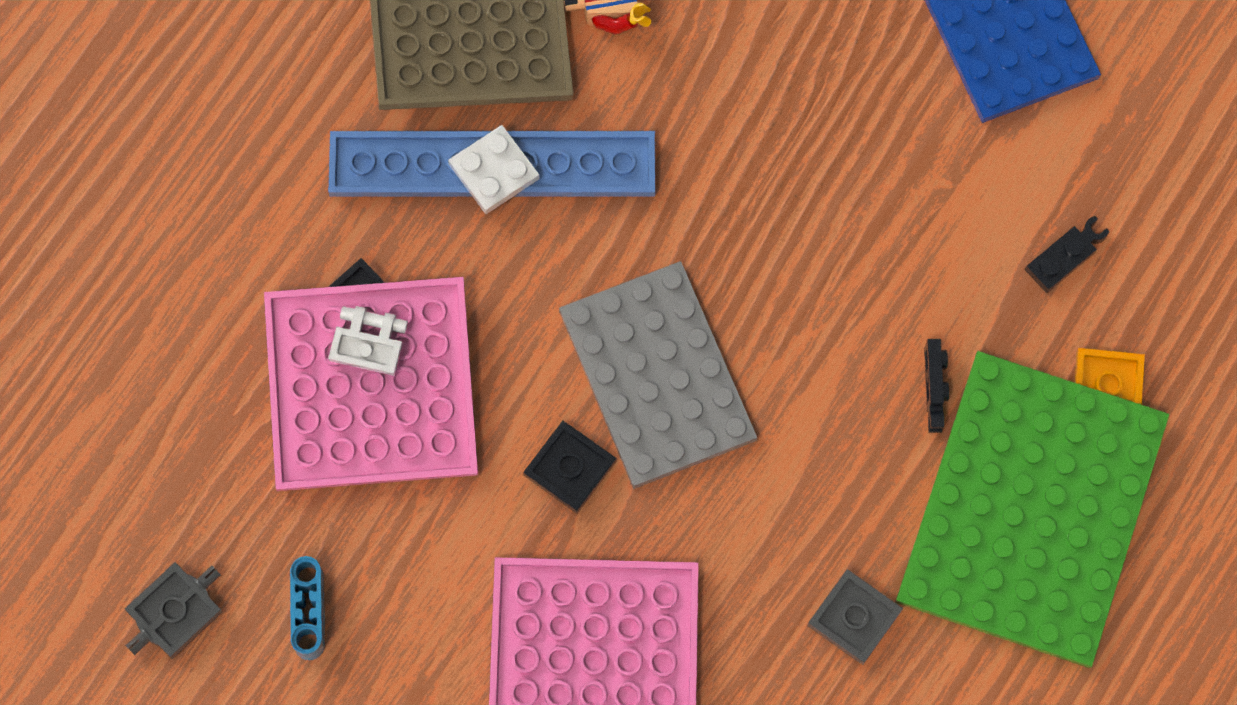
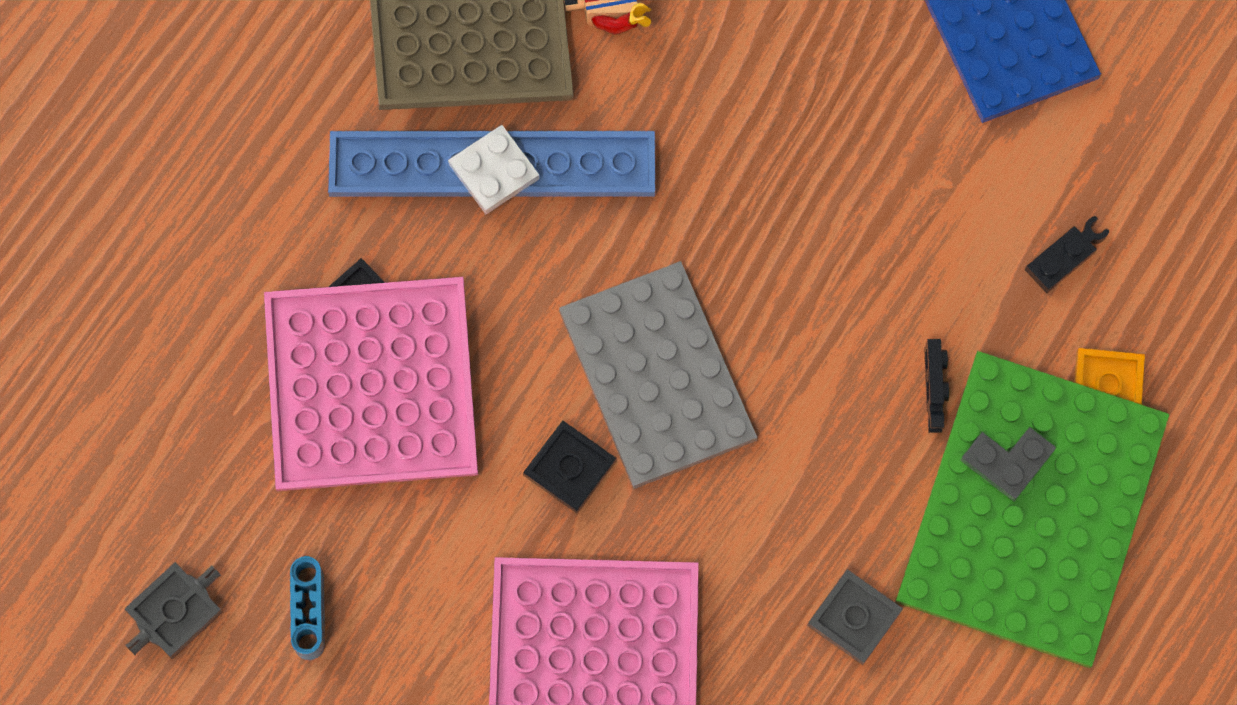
white plate [328,306,408,376] -> none
none -> dark grey plate [960,427,1056,502]

